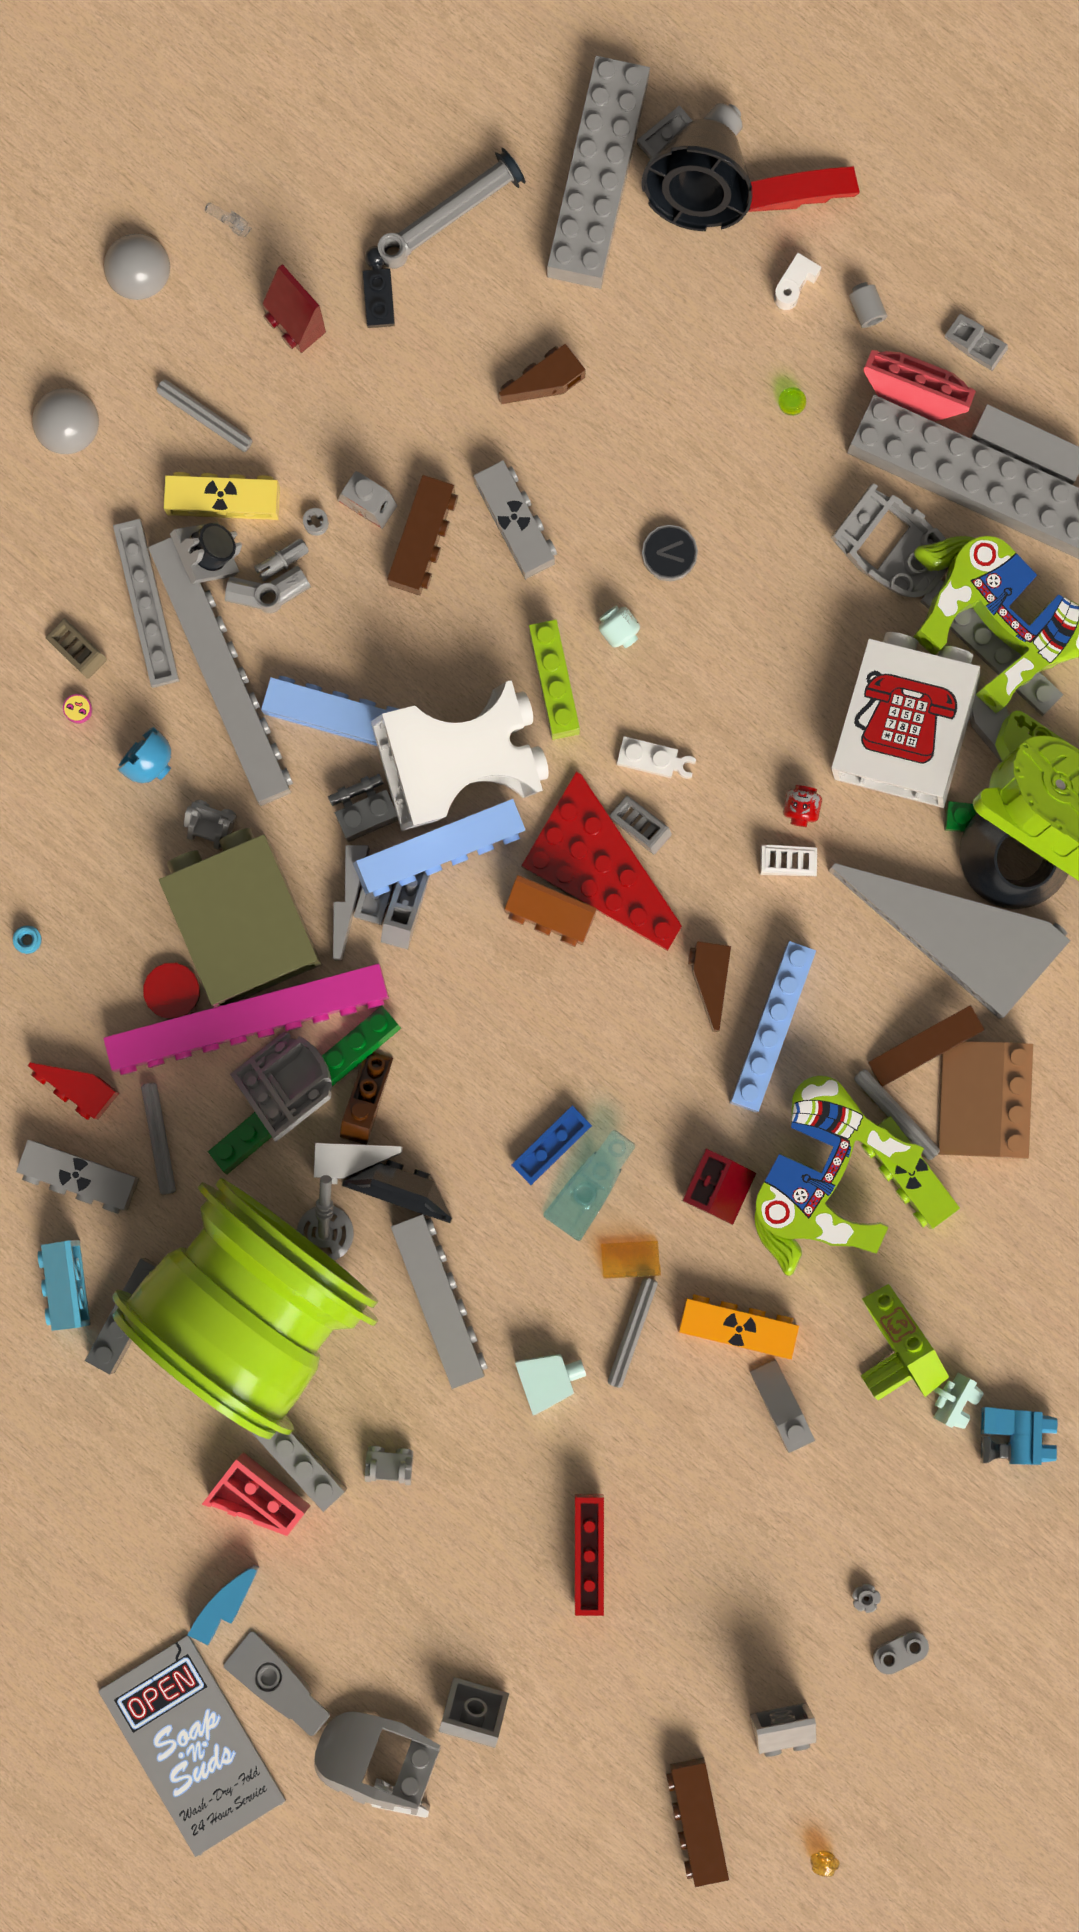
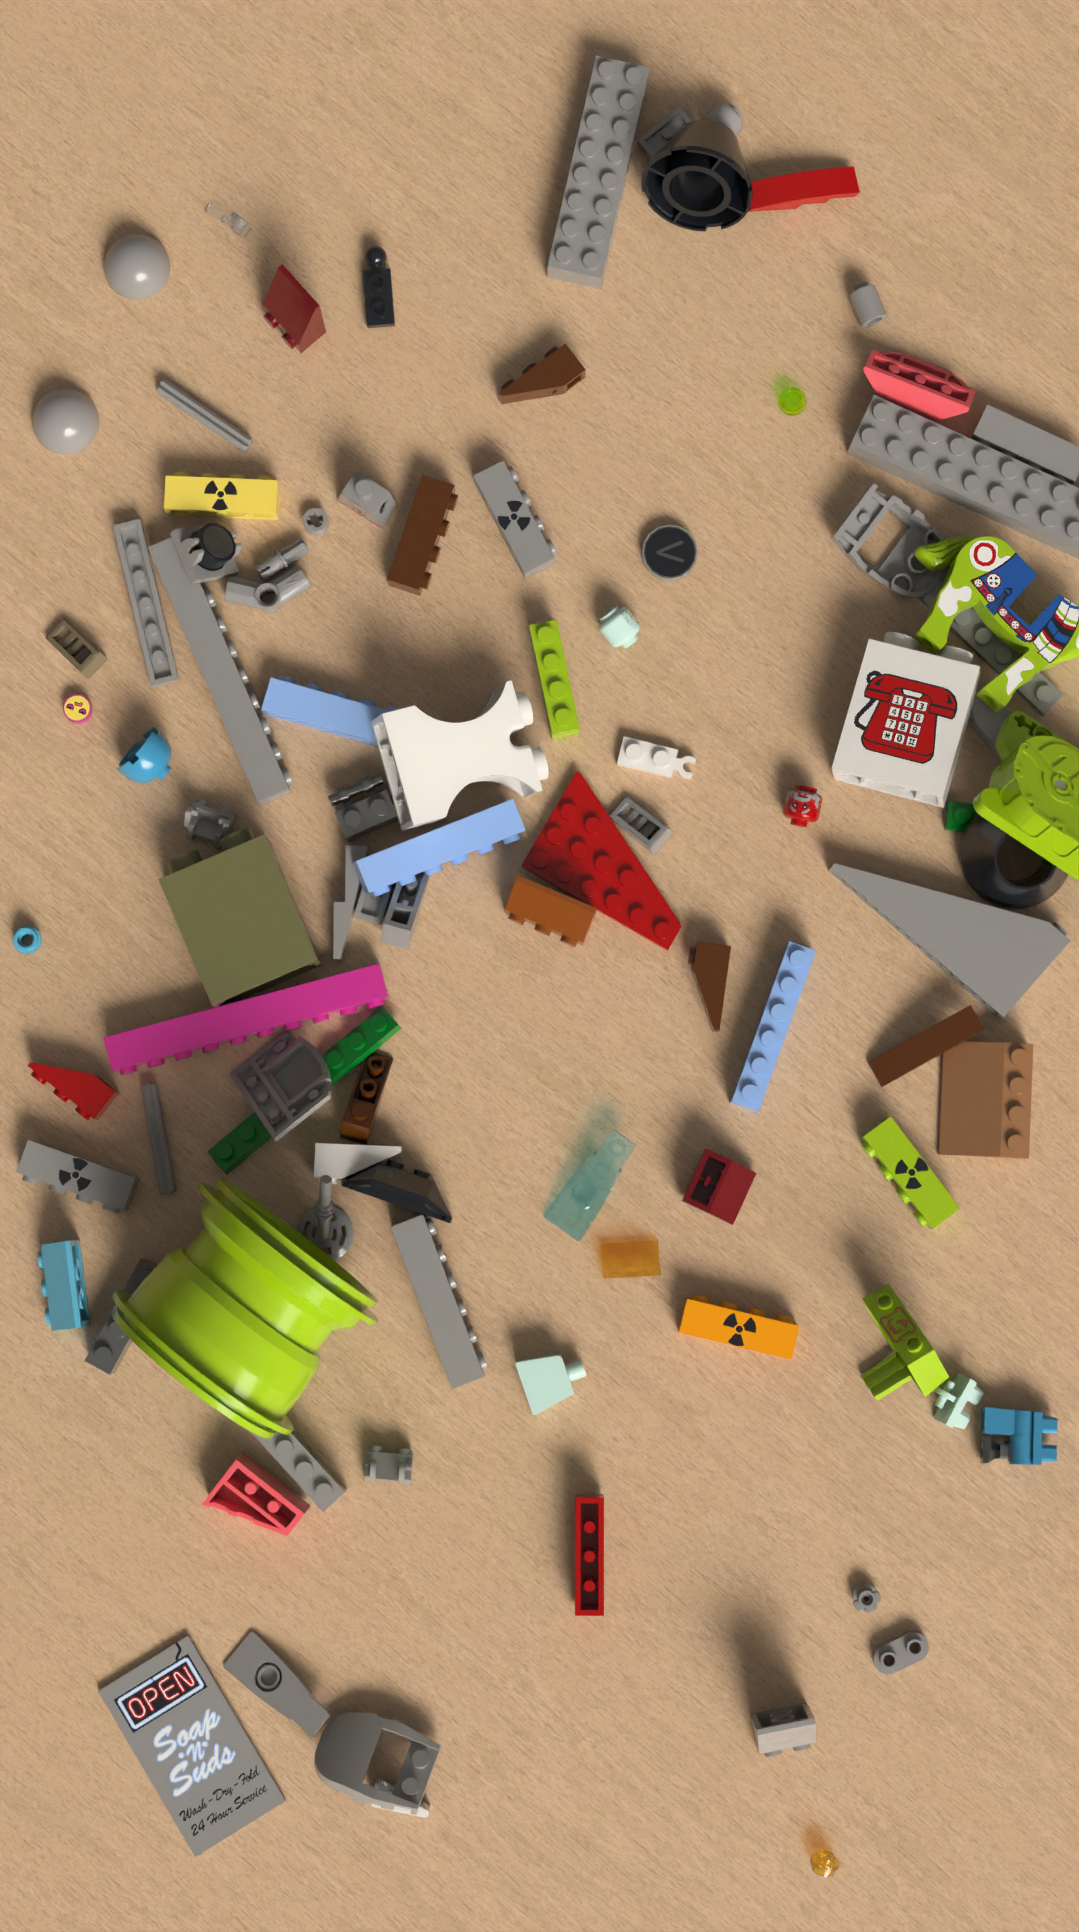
red tile [143,963,200,1019] -> none
dark azure slope [188,1564,259,1645] -> none
light grey piece [378,148,526,269] -> none
light grey brick [439,1677,509,1748] -> none
blue plate [511,1105,592,1185] -> none
light grey axle [608,1277,658,1388] -> none
reddish brown brick [666,1757,729,1887] -> none
light grey slope [750,1359,815,1453] -> none
animal [754,1076,924,1276] -> none
white slope [760,845,817,876] -> none
white leg [774,253,821,310] -> none
light grey axle [854,1069,940,1160] -> none
light grey slope [945,314,1008,371] -> none

